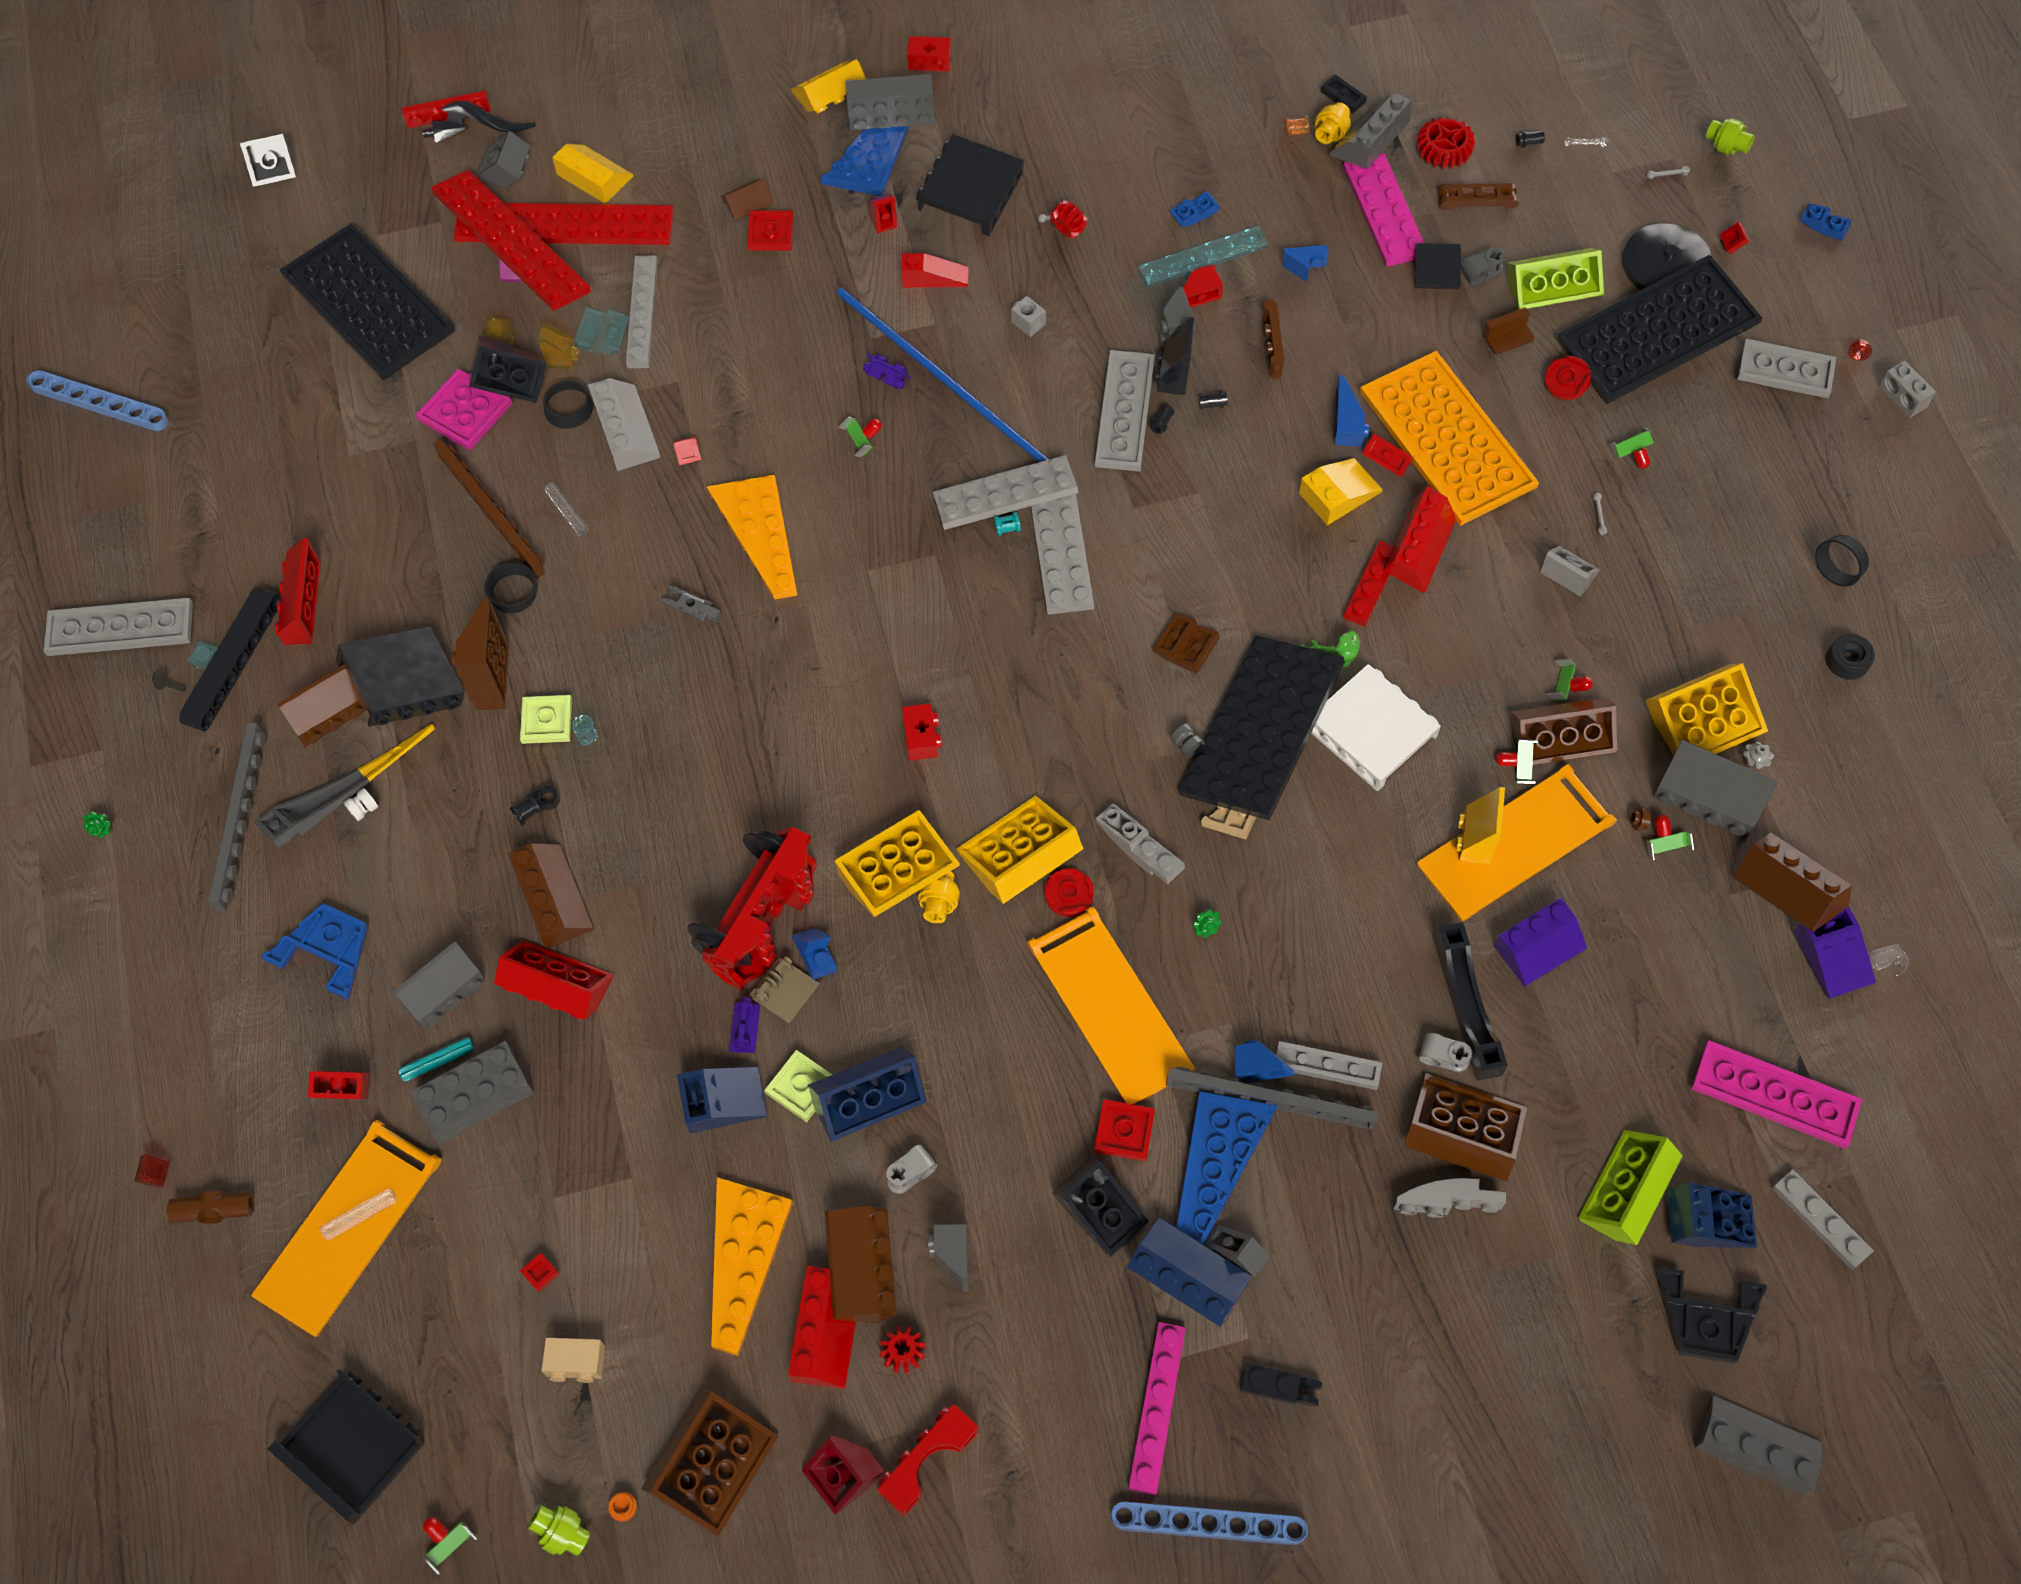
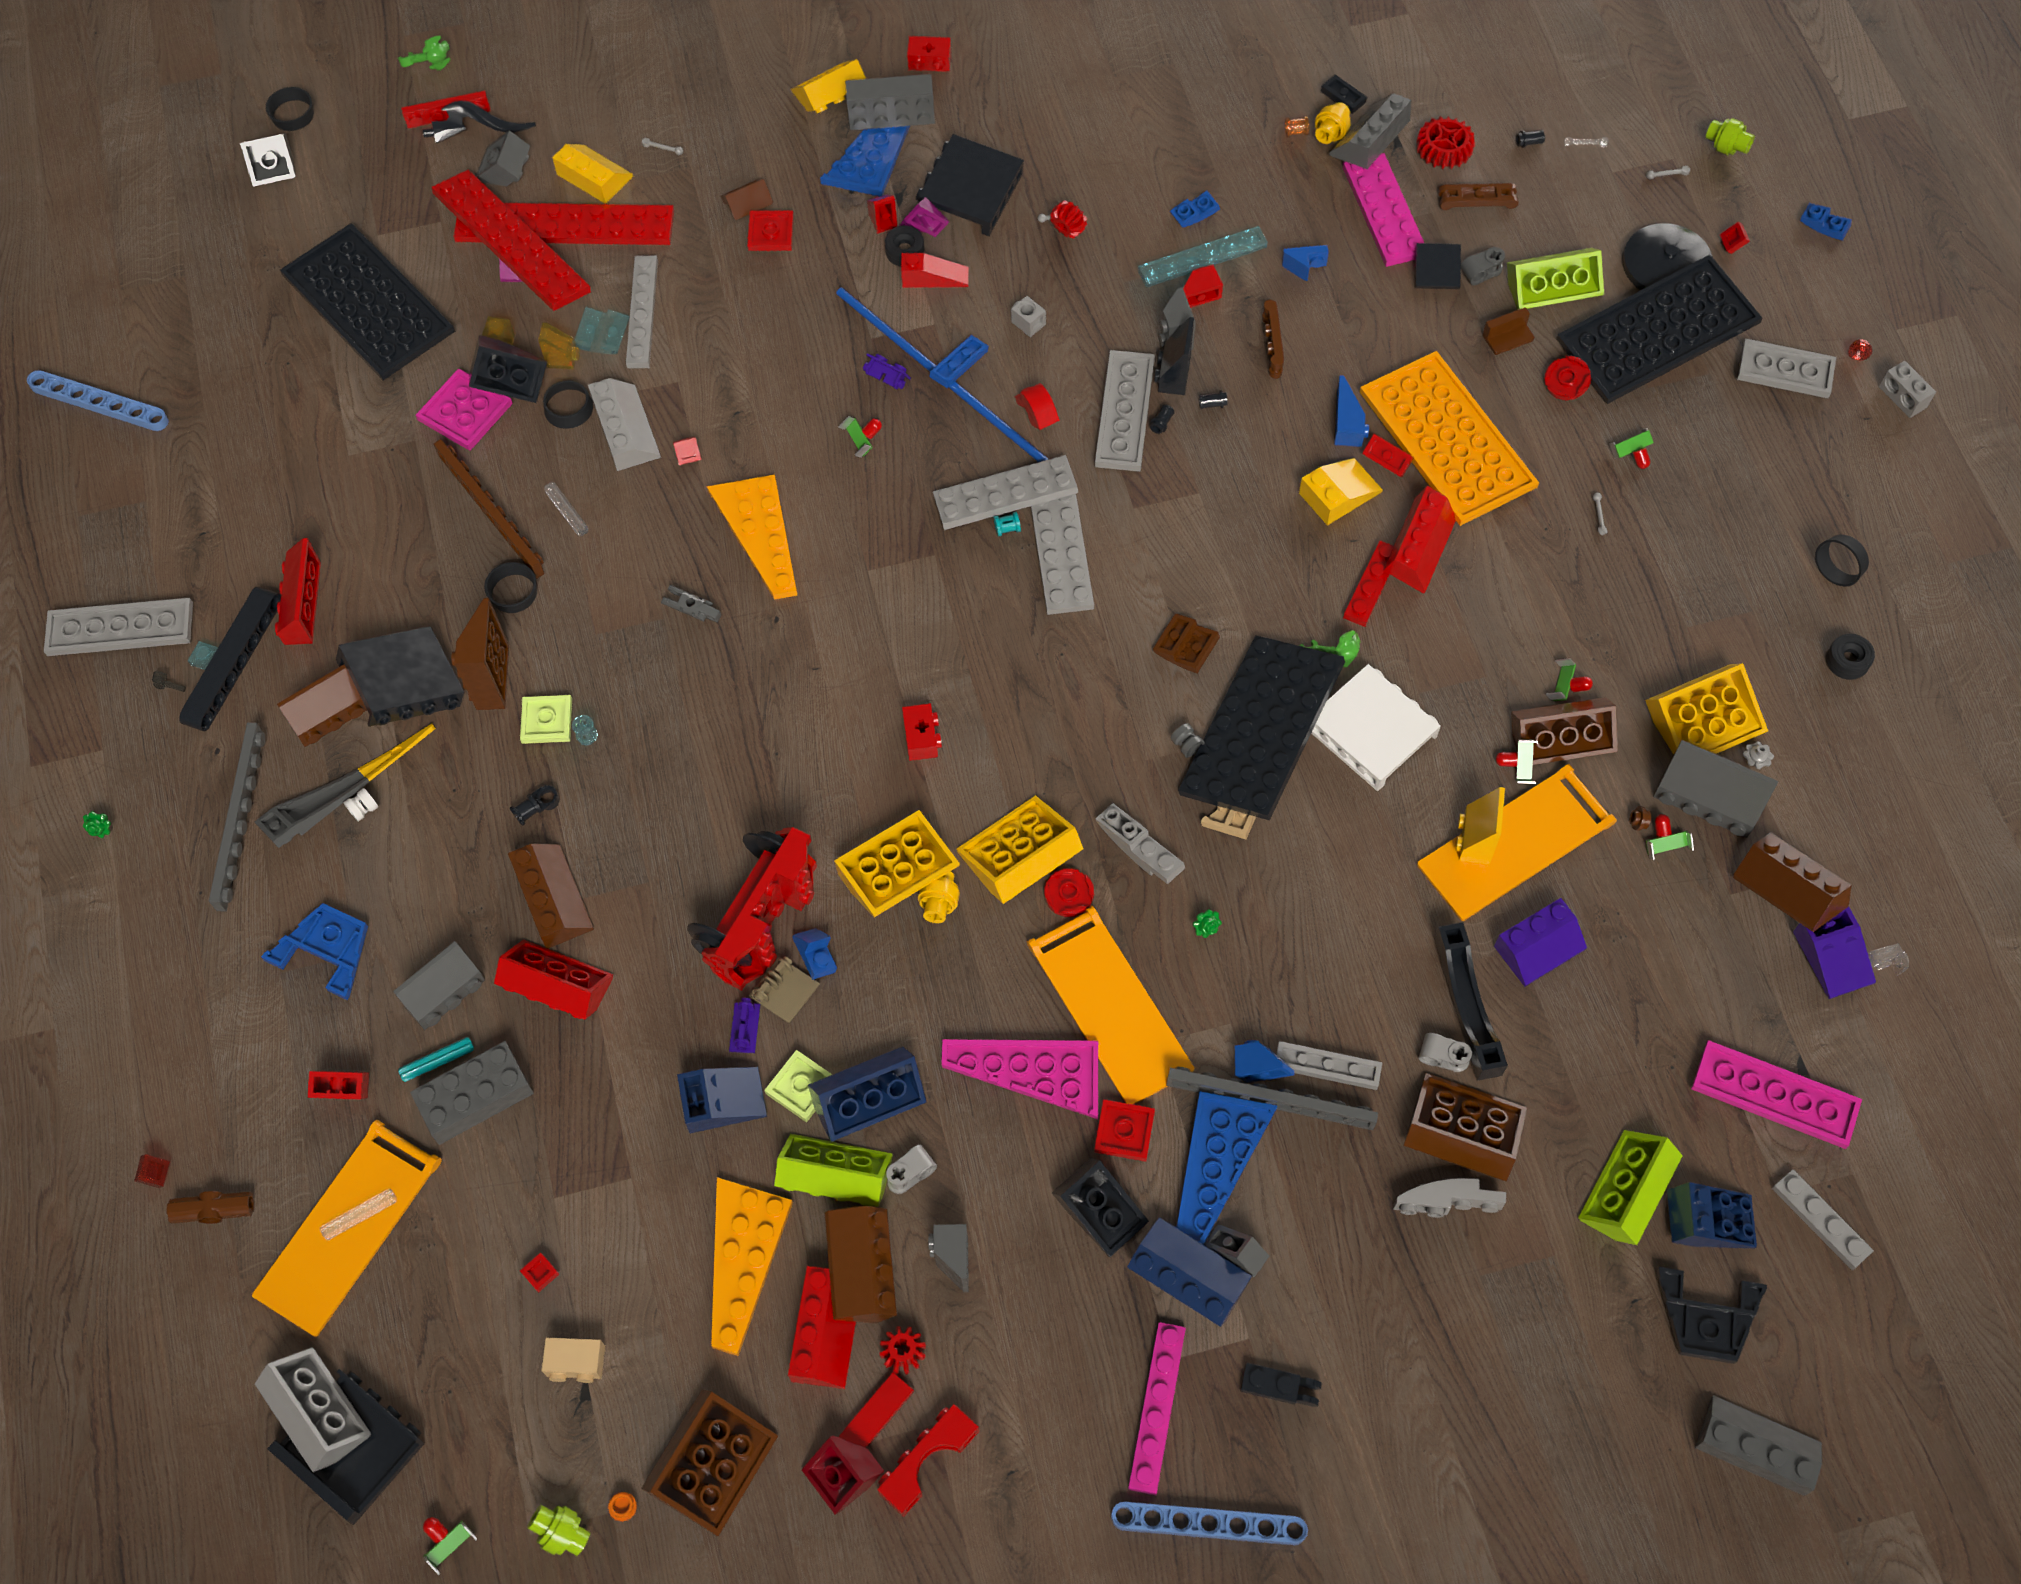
light grey slope [1540,546,1600,597] -> none
none -> light grey slope [255,1348,371,1472]
none -> black tyre [265,87,314,131]
none -> bright green piece [398,36,450,70]
none -> light grey hinge [642,138,683,155]
none -> lime slope [774,1134,893,1207]
none -> red tile [838,1373,914,1448]
none -> black tyre [885,226,925,267]
none -> magenta slope [899,197,949,237]
none -> blue tile [929,335,989,388]
none -> dark pink wing [942,1039,1098,1119]
none -> red brick [1015,383,1060,430]

